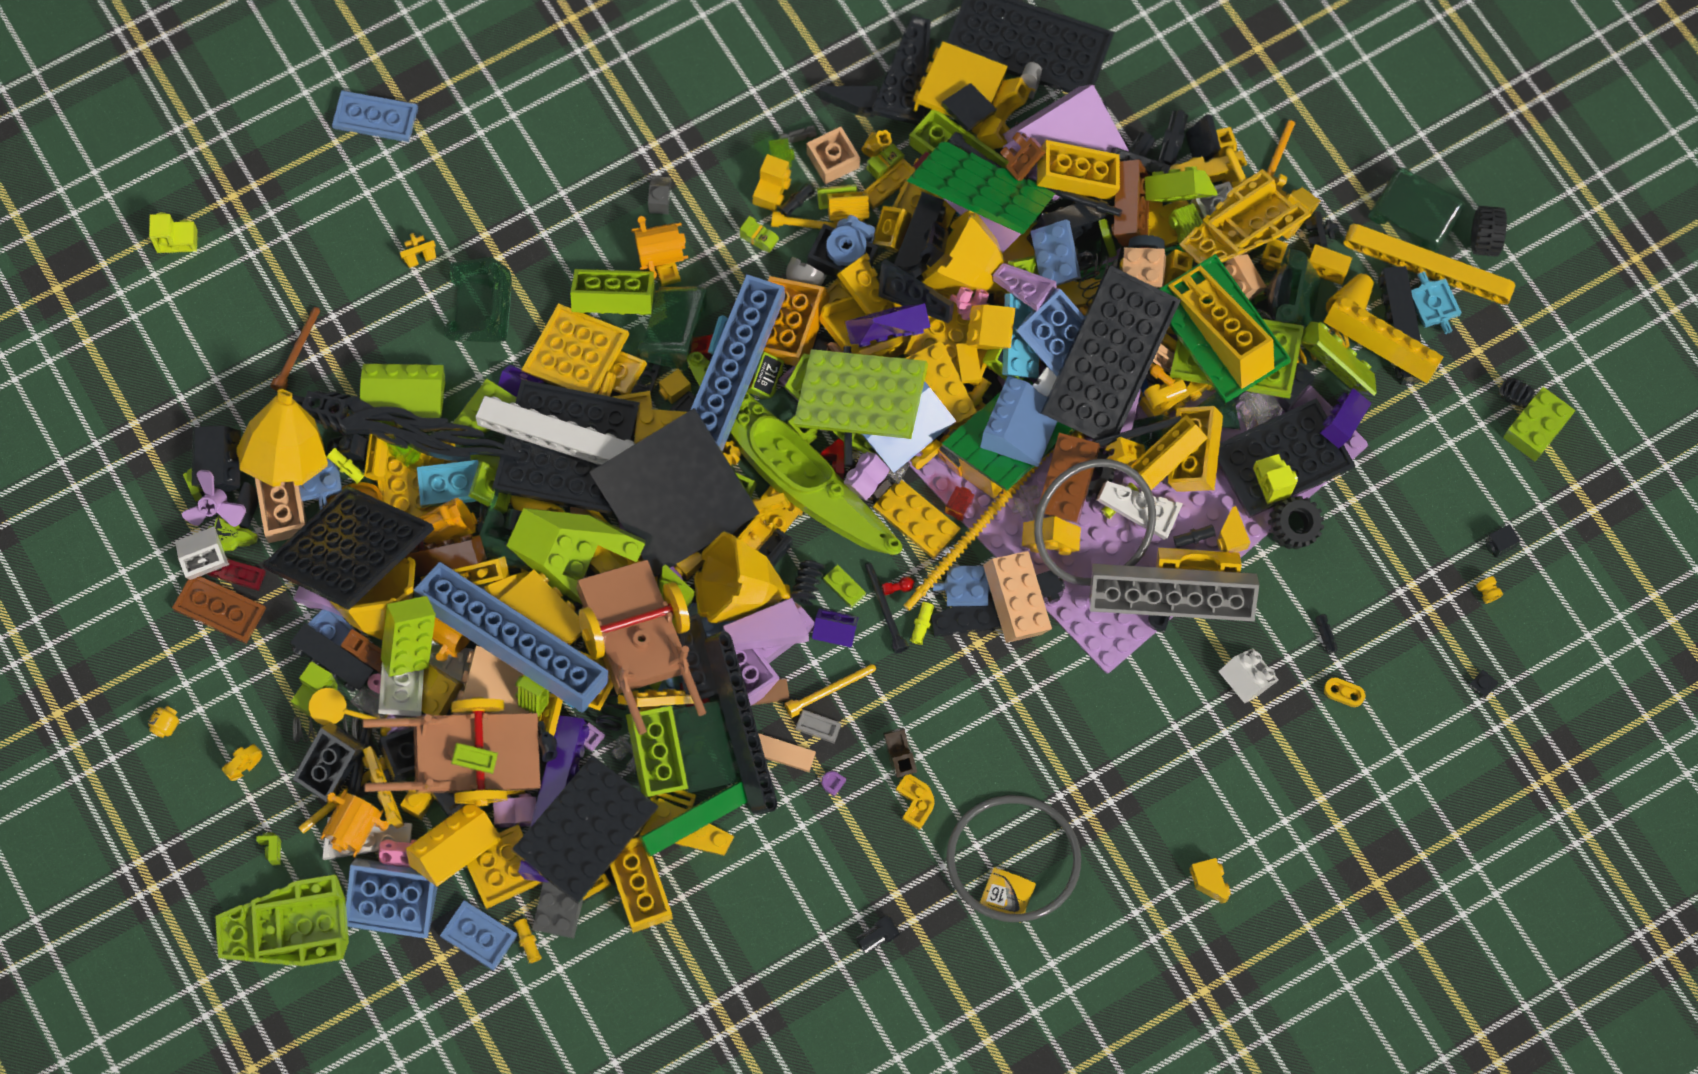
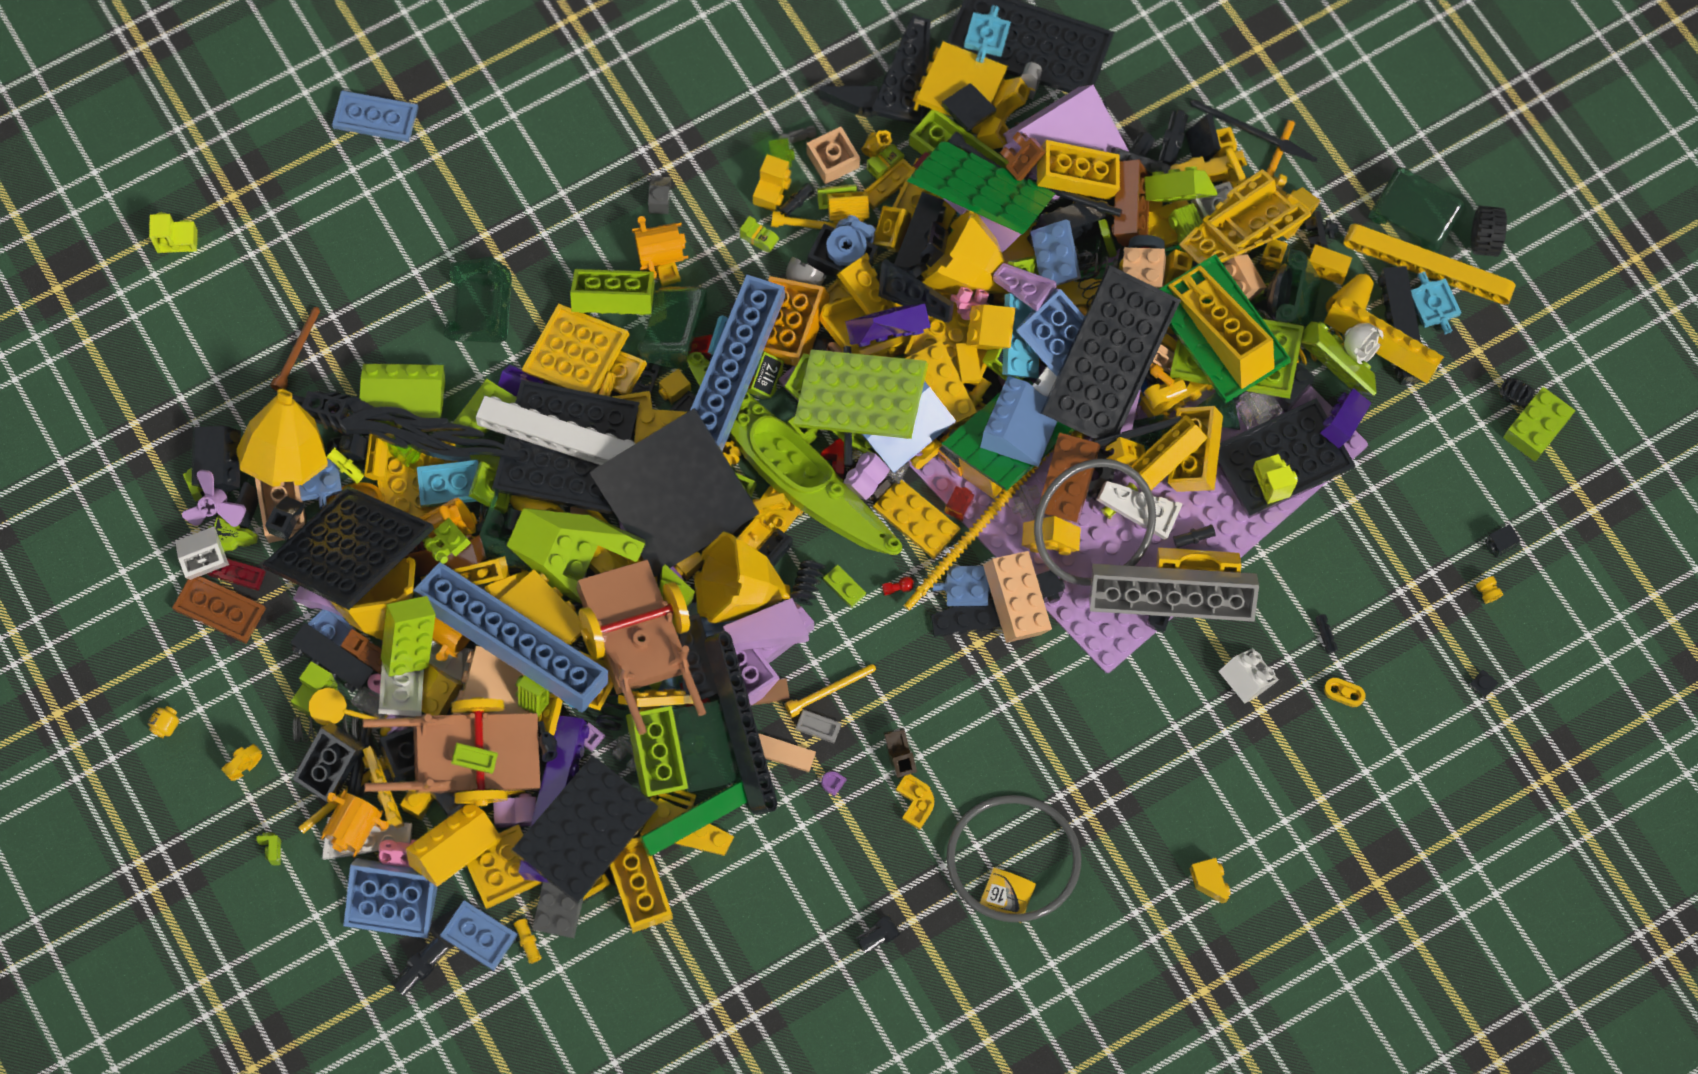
lime wedge [216,875,349,966] -> none
yellow hips [400,233,436,268] -> none
dark purple panel [812,608,859,647] -> none
black piece [865,562,909,654] -> none
neon yellow pin [910,602,935,645] -> none
yellow slope [1217,506,1251,553] -> none
black tyre [1268,496,1324,549] -> none
none -> black slope [265,496,305,541]
none -> black piece [391,937,449,996]
none -> lime plate [423,518,471,564]
none -> medium azure plate [964,5,1011,63]
none -> black piece [1190,99,1318,162]
none -> white cylinder [1344,323,1383,364]

